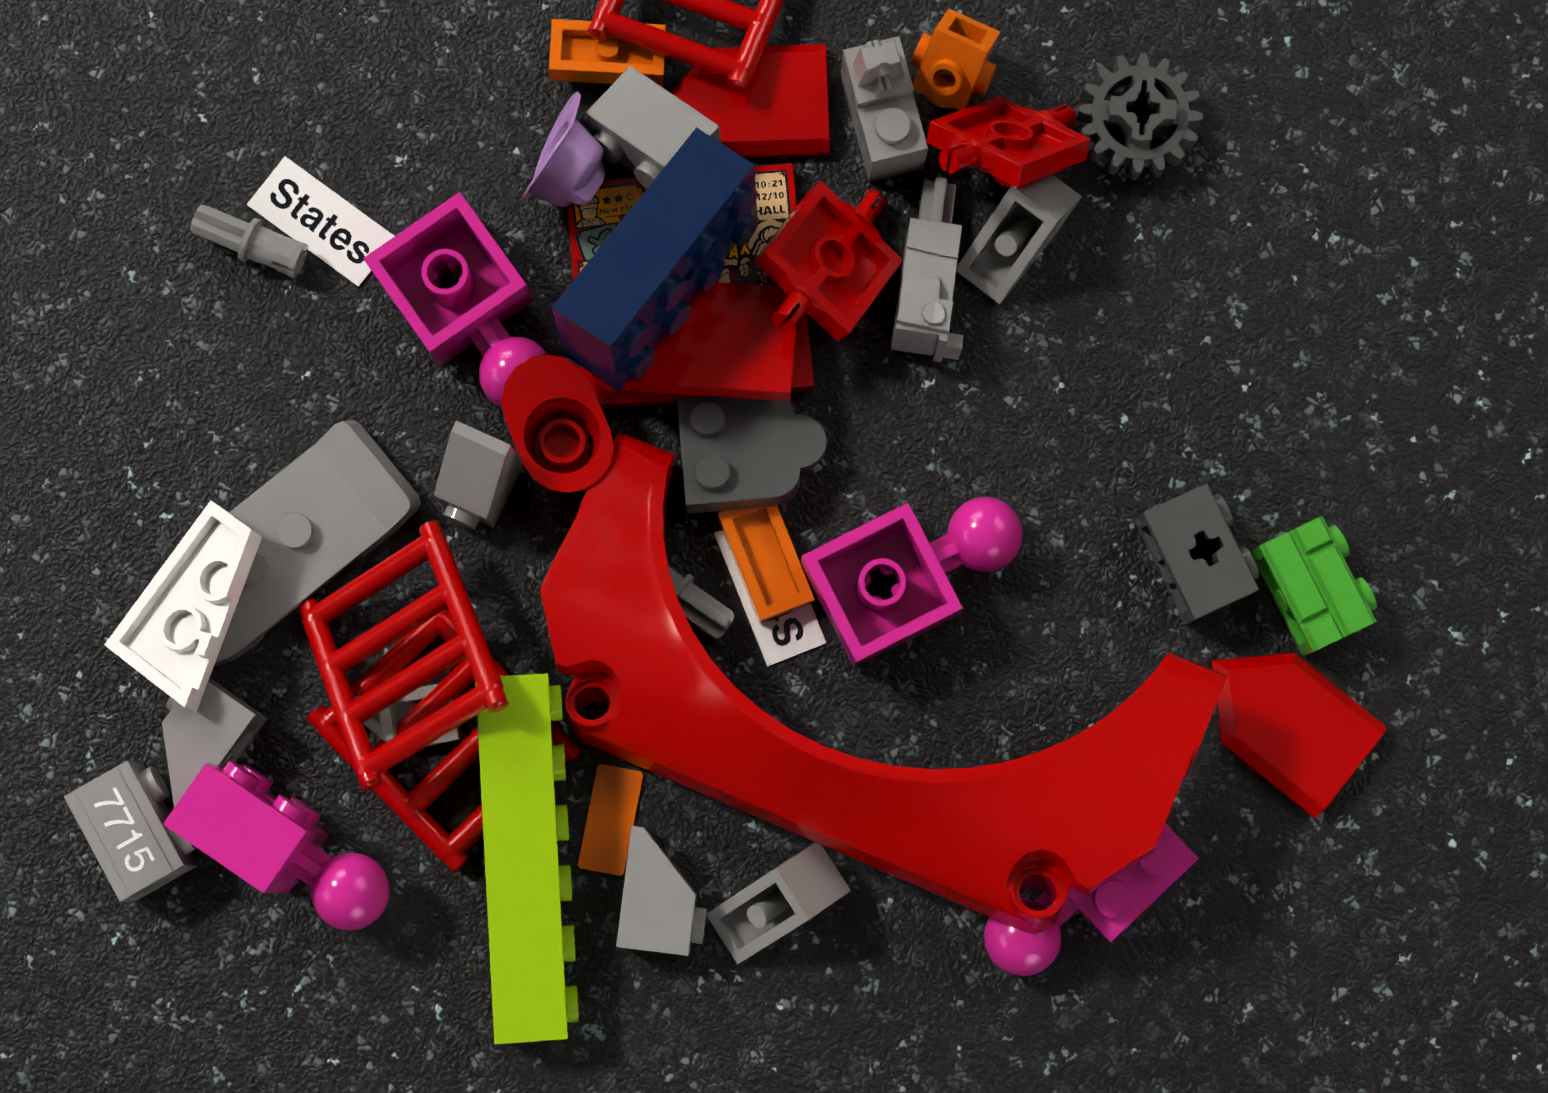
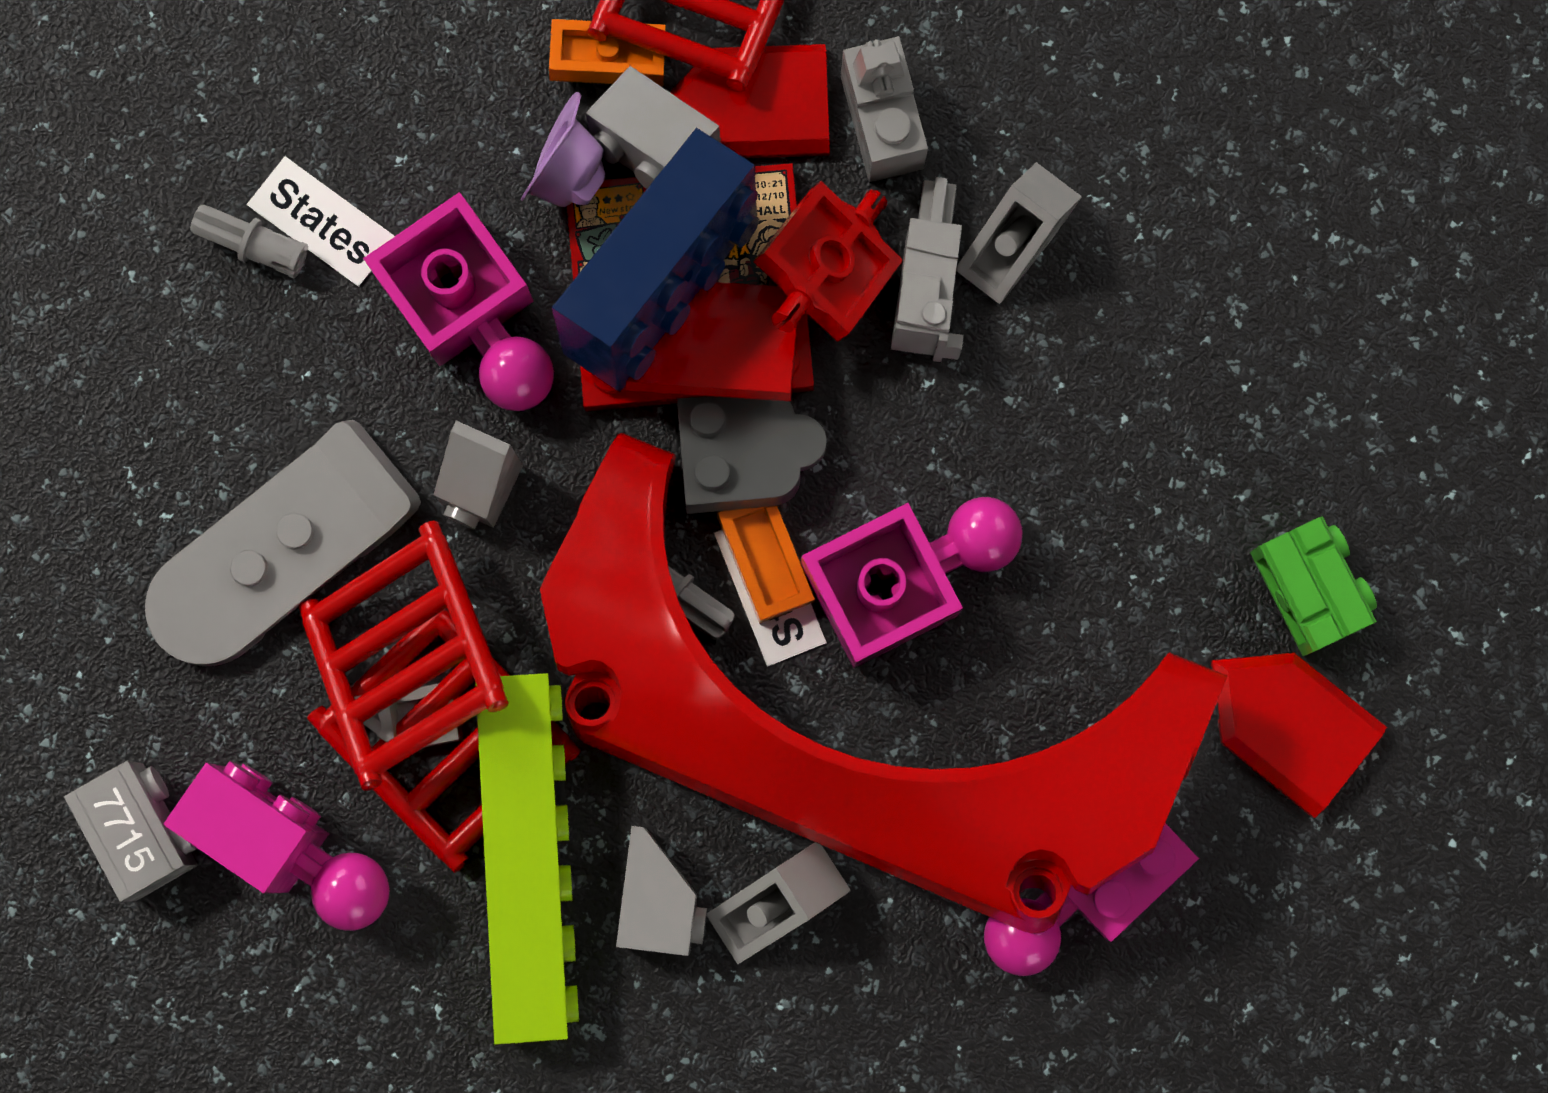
white wing [104,500,262,713] -> none
light grey slope [162,678,268,807] -> none
red piece [501,354,614,493] -> none
orange sticker [578,764,643,876] -> none
orange brick [910,8,1001,110] -> none
red plate [926,96,1091,188] -> none
dark grey gear [1076,53,1203,180] -> none
dark grey brick [1134,483,1259,625] -> none

